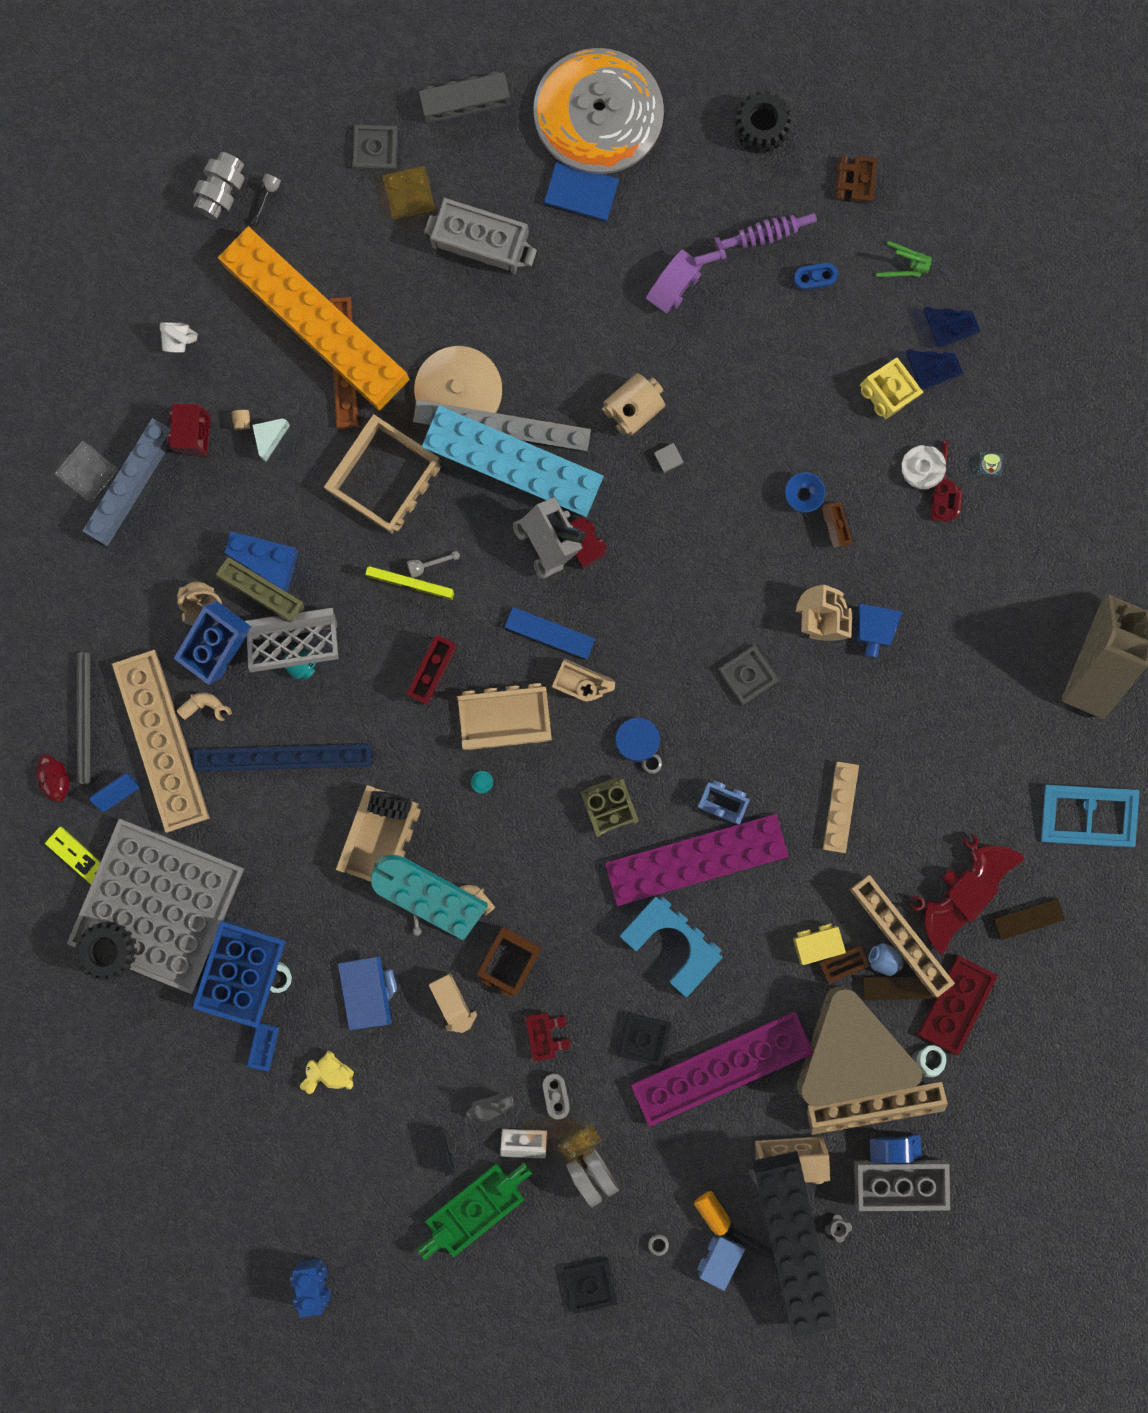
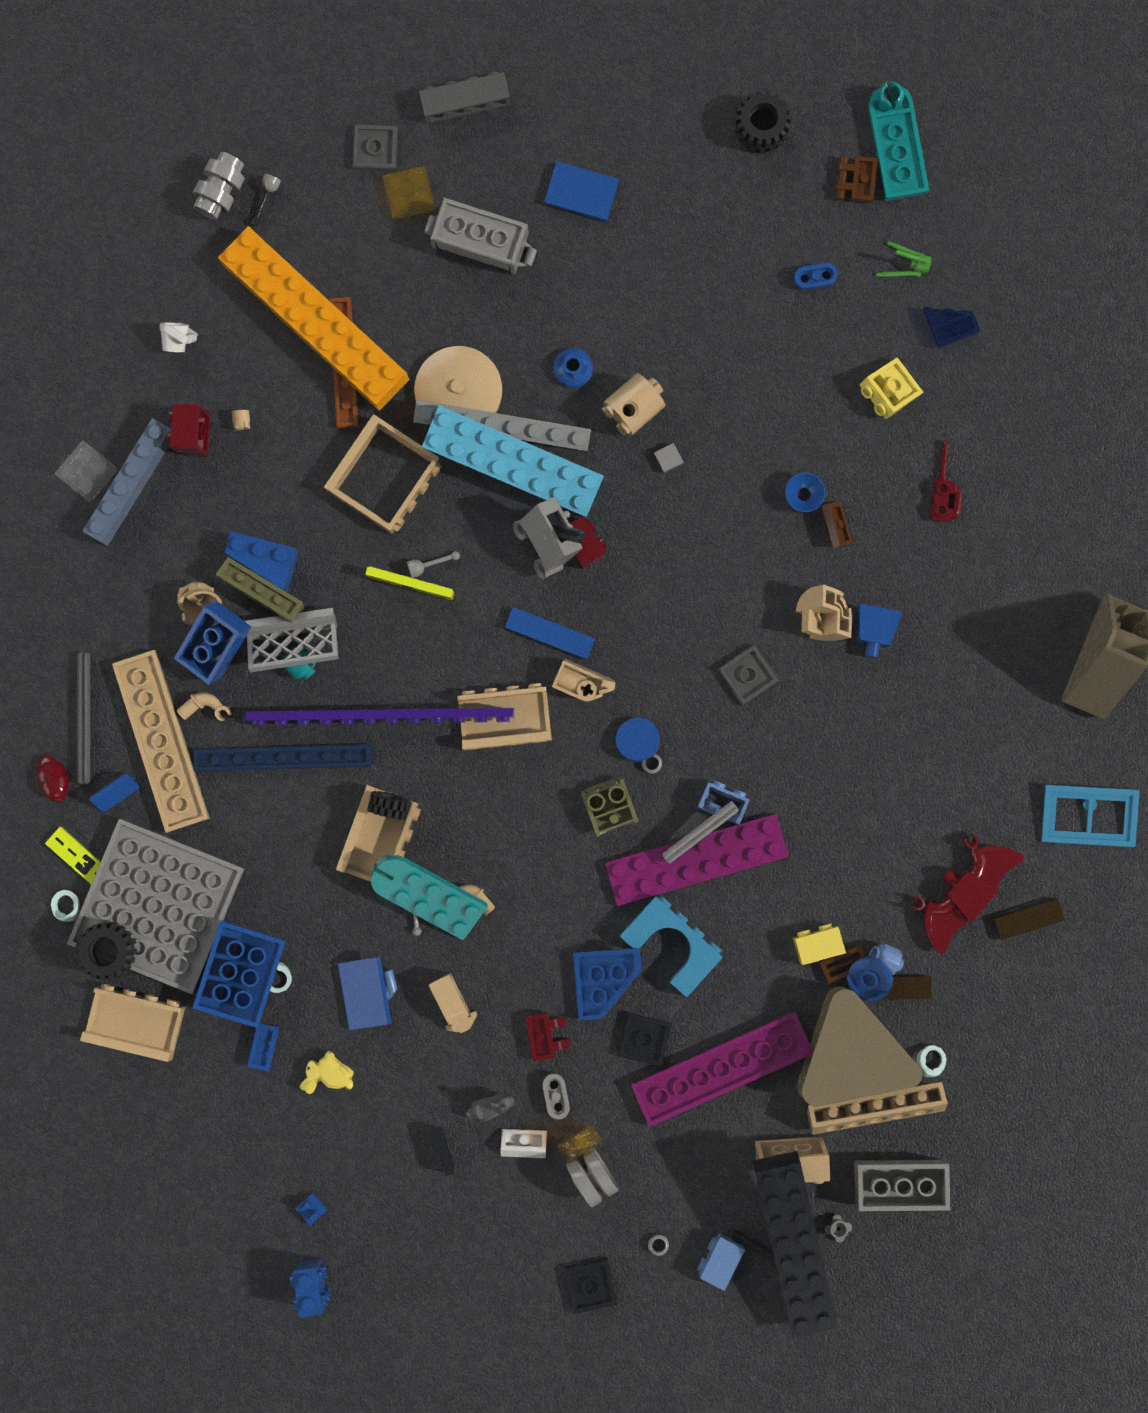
light aqua slope [253,418,290,462] -> none
dark red brick [406,634,458,706] -> none
green plate [417,1162,533,1260] -> none
teal plate [471,771,493,793] -> none
reddish brown window [477,926,542,997] -> none
light grey dish [534,48,664,174] -> none
medium lavender brick [646,250,703,313] -> none
medium lavender piece [694,213,817,266] -> none
light orange arm [694,1191,731,1236] -> none
tan plate [823,762,859,853] -> none
tan brick [849,875,955,997] -> none
blue brick [869,1134,922,1163] -> none
white tile [902,445,946,489] -> none
clear blue wing [905,349,963,391] -> none
dark red tile [917,955,998,1056] -> none
tile [978,452,1003,477] -> none
none -> light aqua piece [51,890,80,922]
none -> tan panel [80,983,185,1062]
none -> dark purple plate [246,708,515,726]
none -> blue tile [295,1192,328,1226]
none -> blue piece [553,348,593,388]
none -> blue plate [573,948,642,1020]
none -> light grey axle [663,802,738,863]
none -> blue tile [847,956,893,1002]
none -> teal plate [868,81,930,201]

